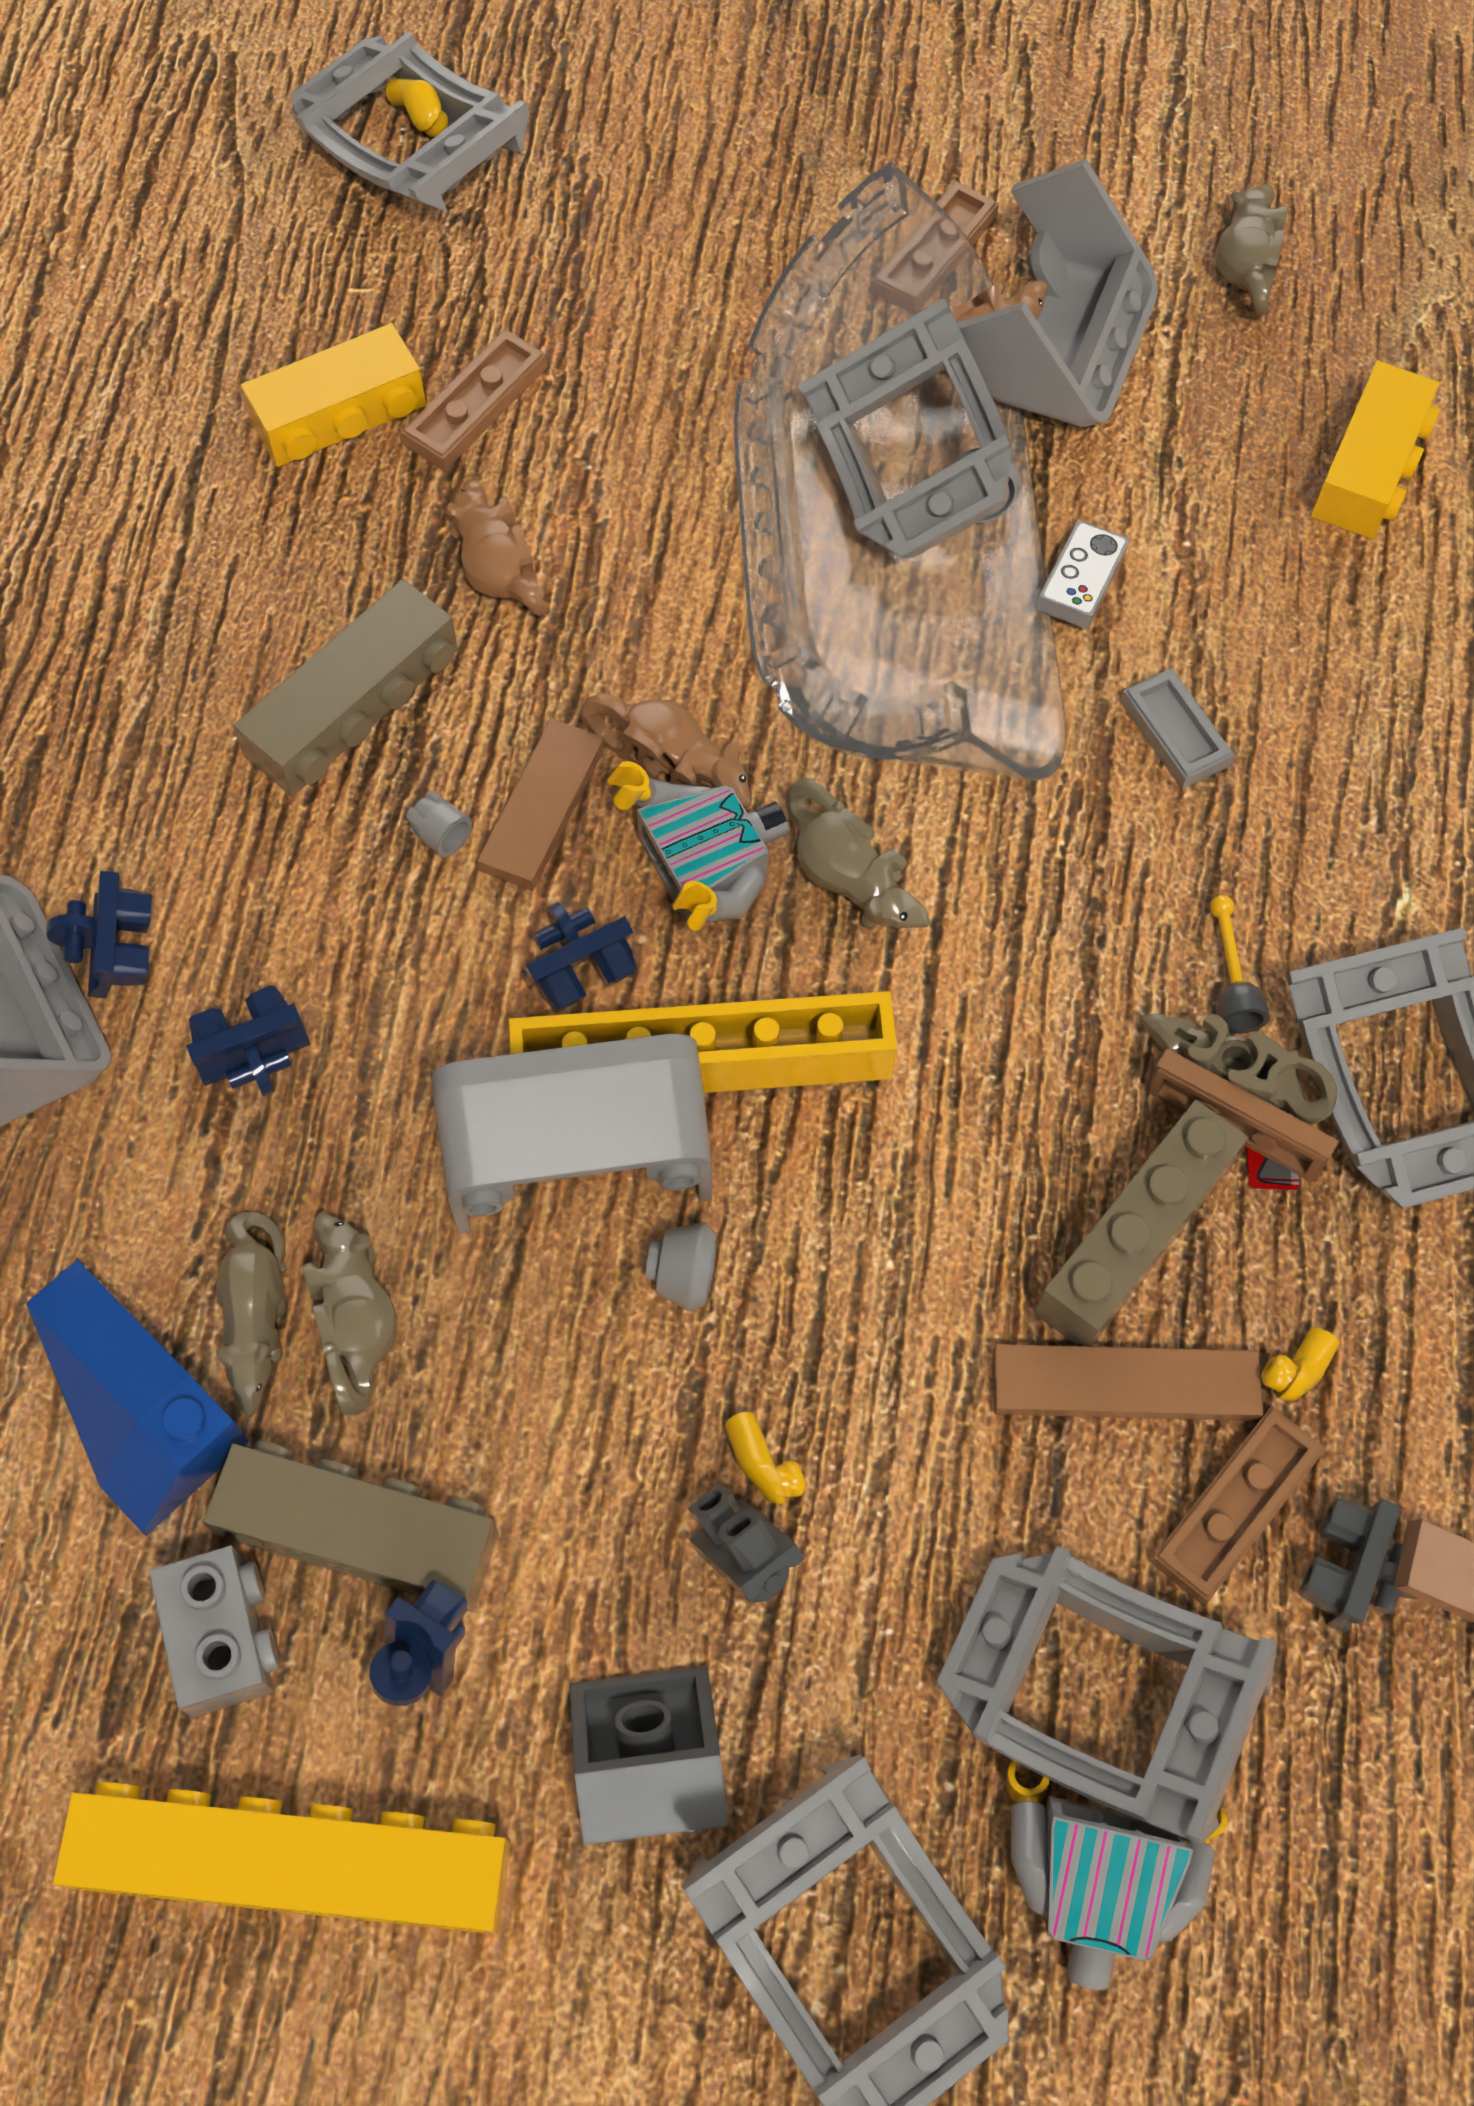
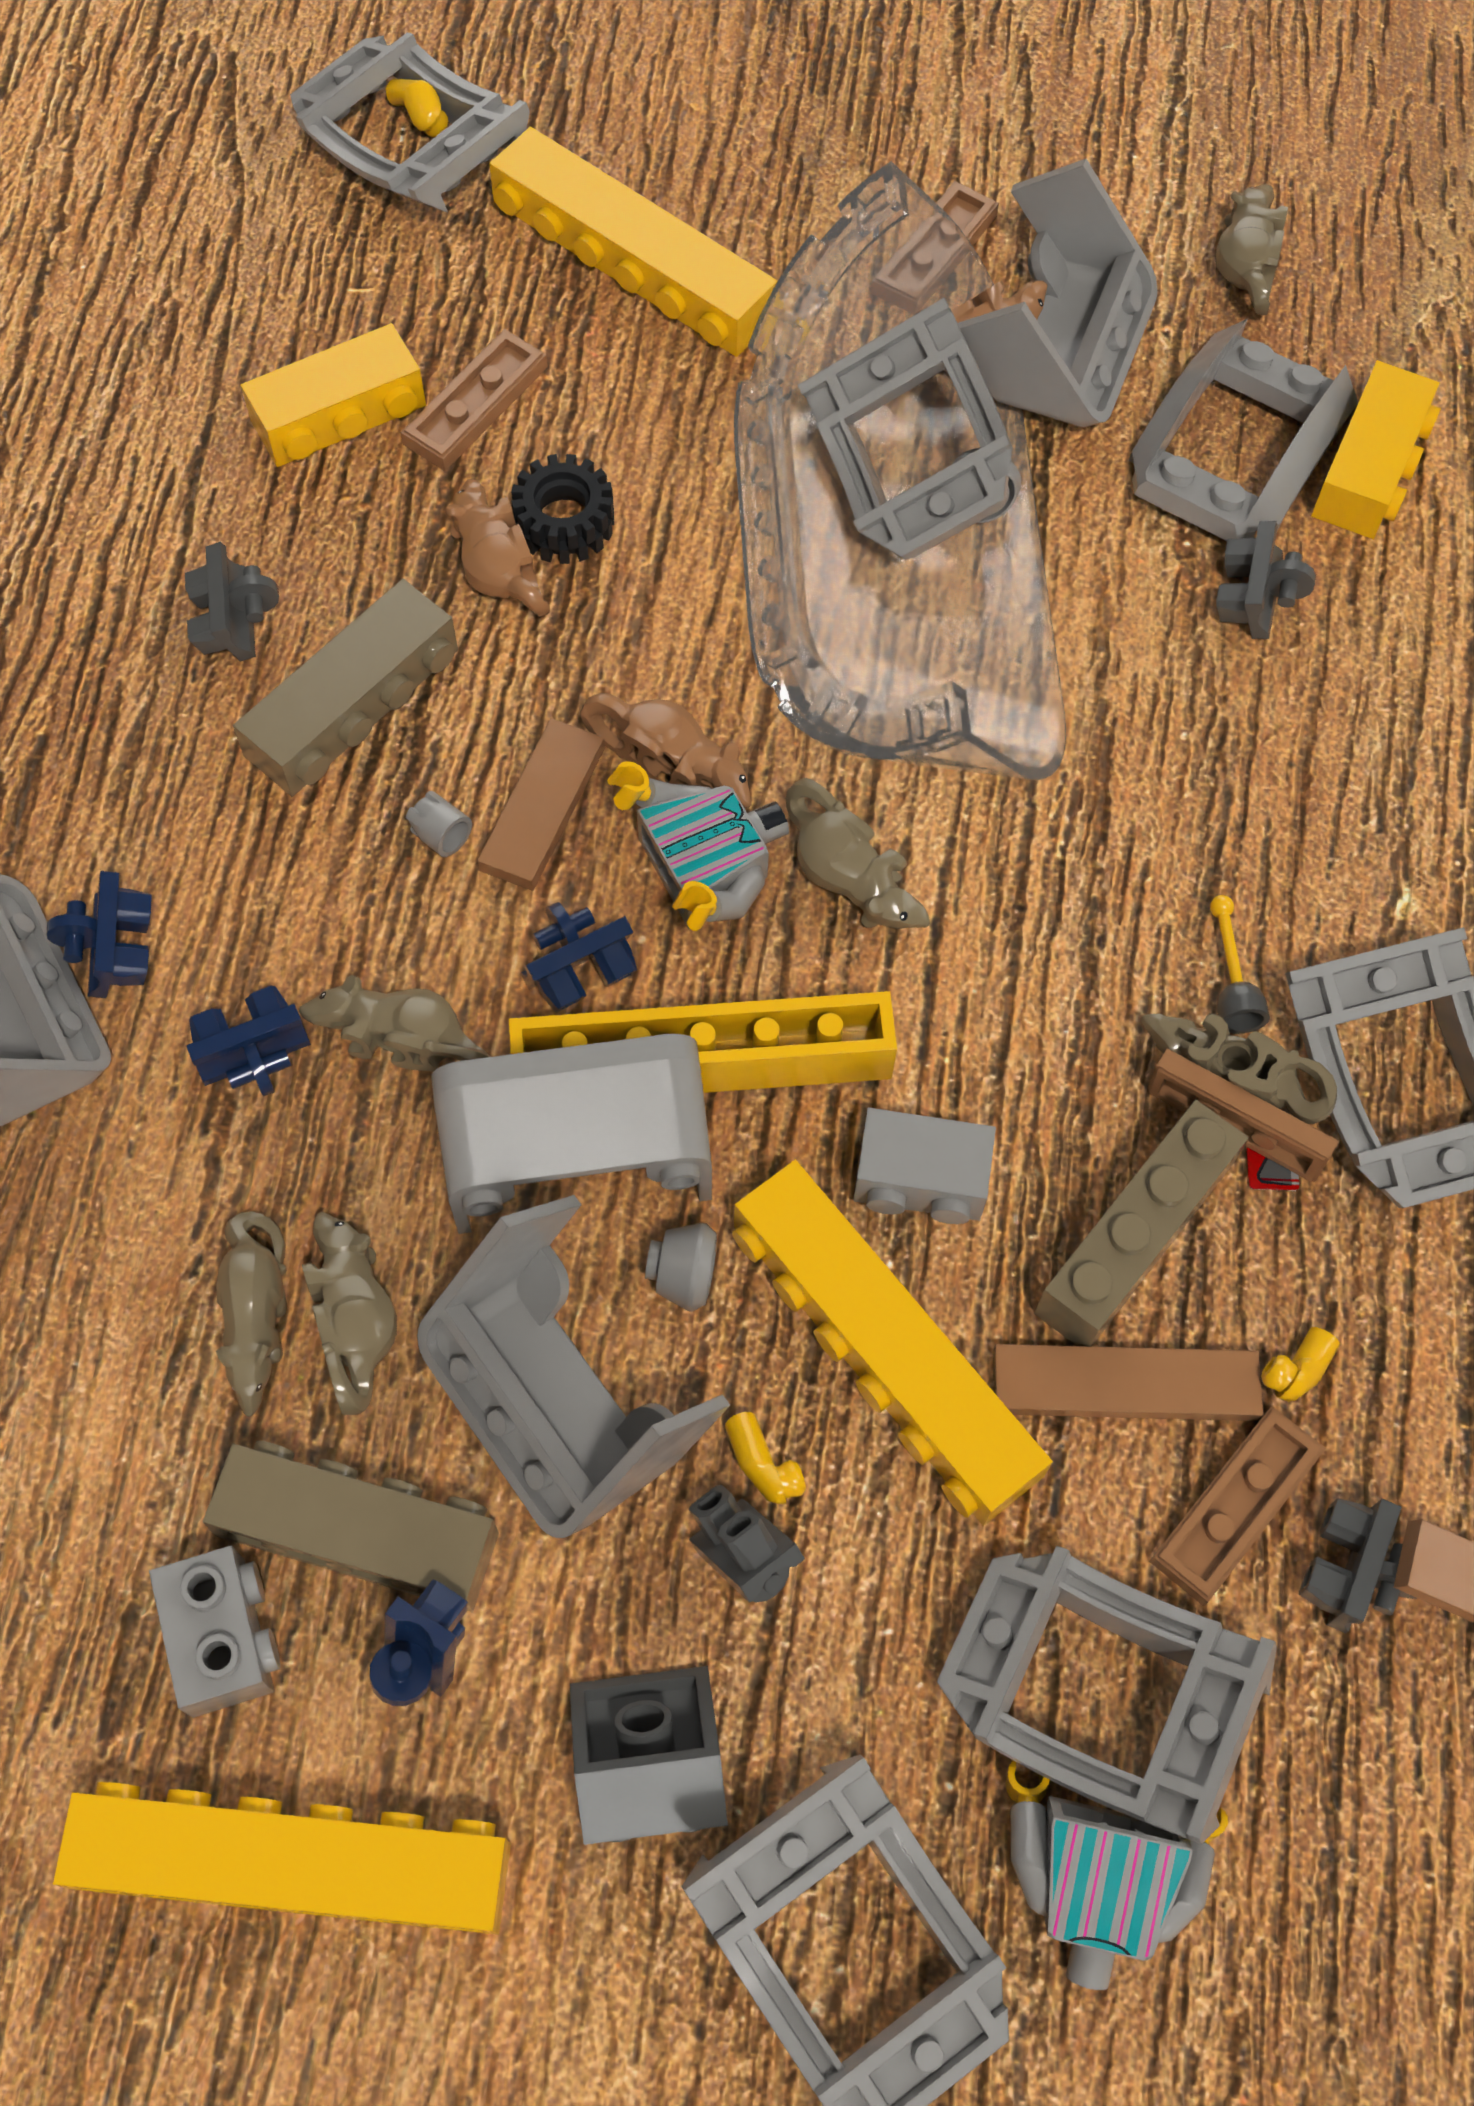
blue wedge [26,1260,249,1536] -> none
tile [1036,519,1130,630] -> none
light grey tile [1120,668,1235,789] -> none
none -> dark grey hips [185,542,279,662]
none -> dark tan animal [299,975,491,1072]
none -> light grey windscreen [417,1195,730,1538]
none -> yellow brick [489,126,778,357]
none -> black tyre [511,454,614,564]
none -> yellow brick [732,1159,1053,1527]
none -> light grey brick [853,1107,996,1224]
none -> light grey wedge [1129,319,1358,541]
none -> dark grey hips [1216,521,1316,639]

